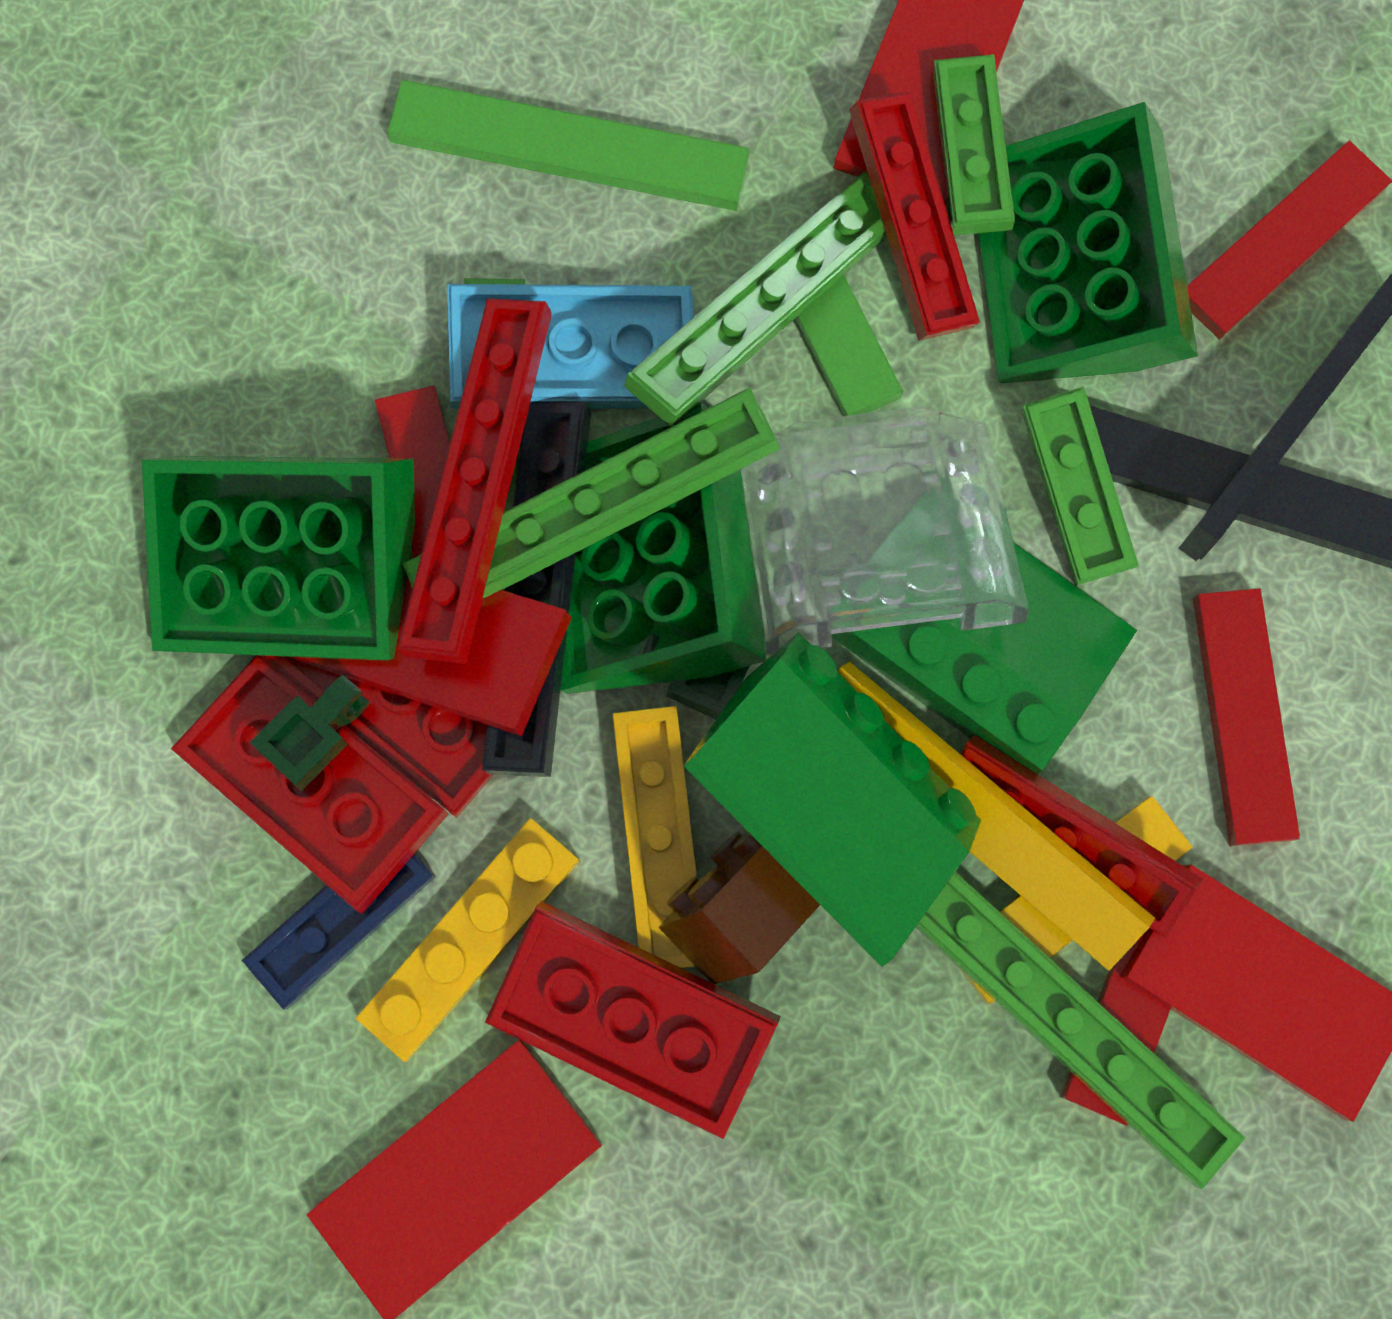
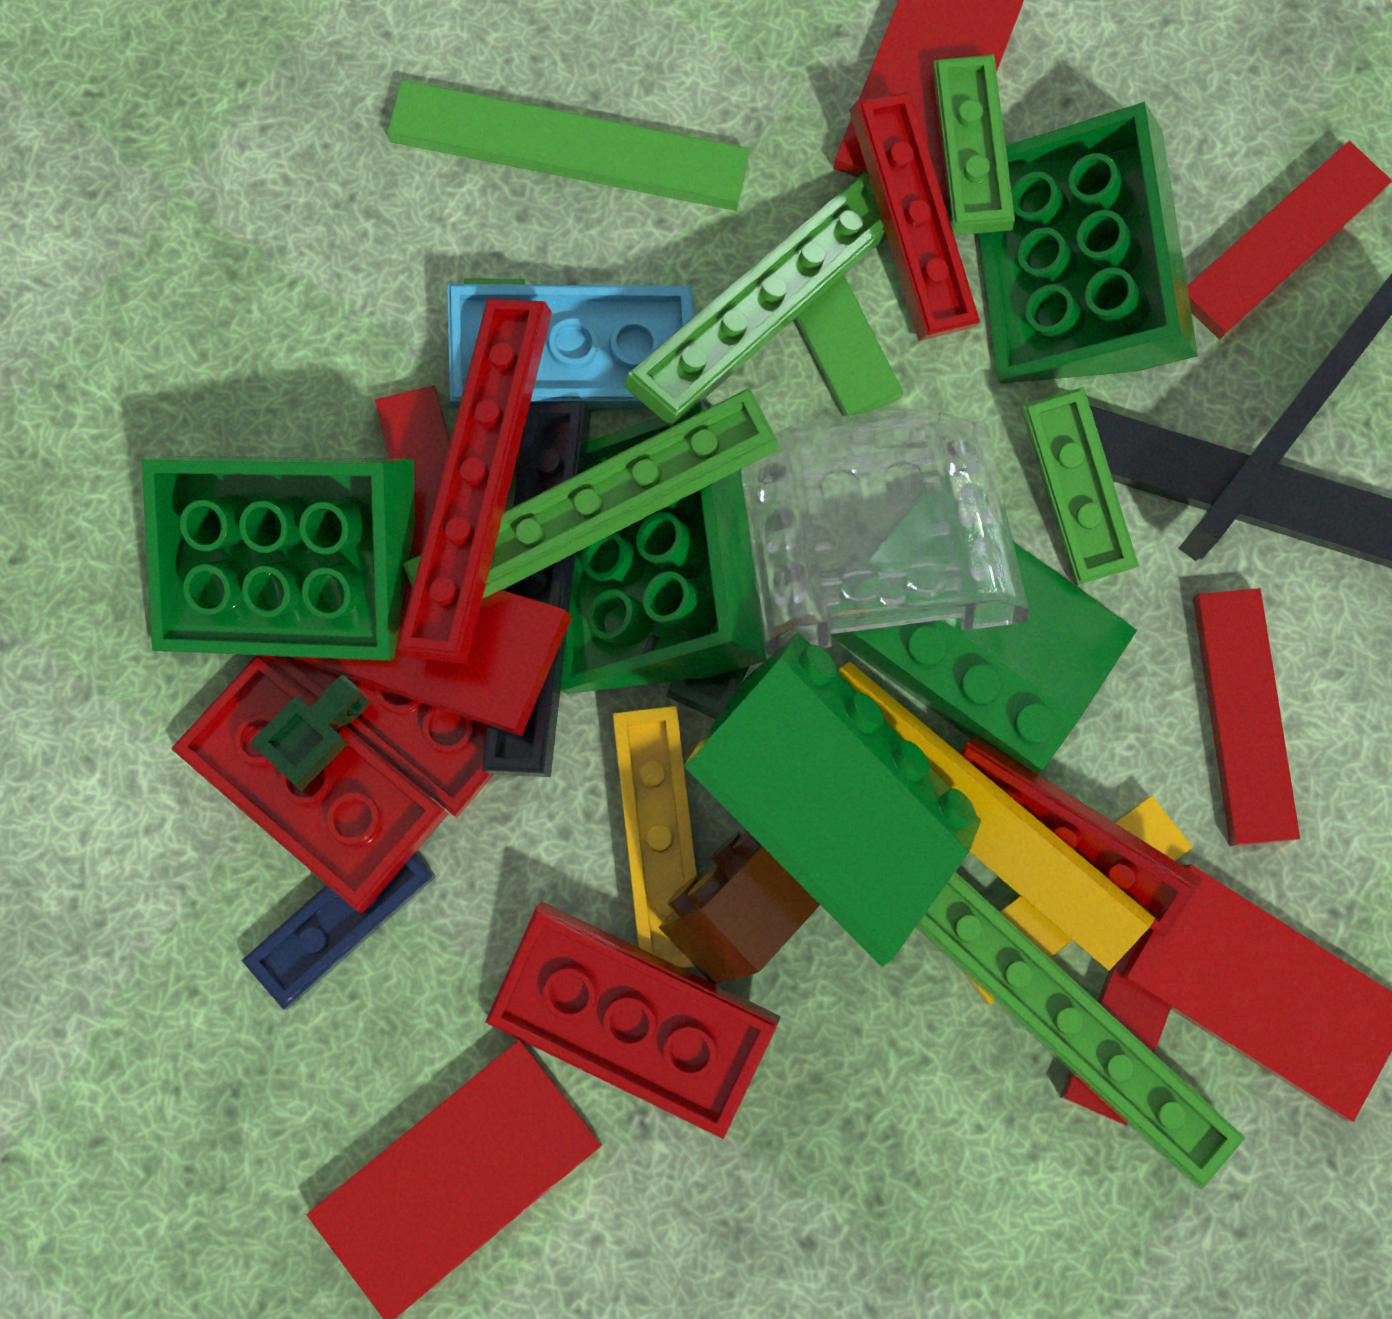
yellow plate [355,818,581,1062] -> none

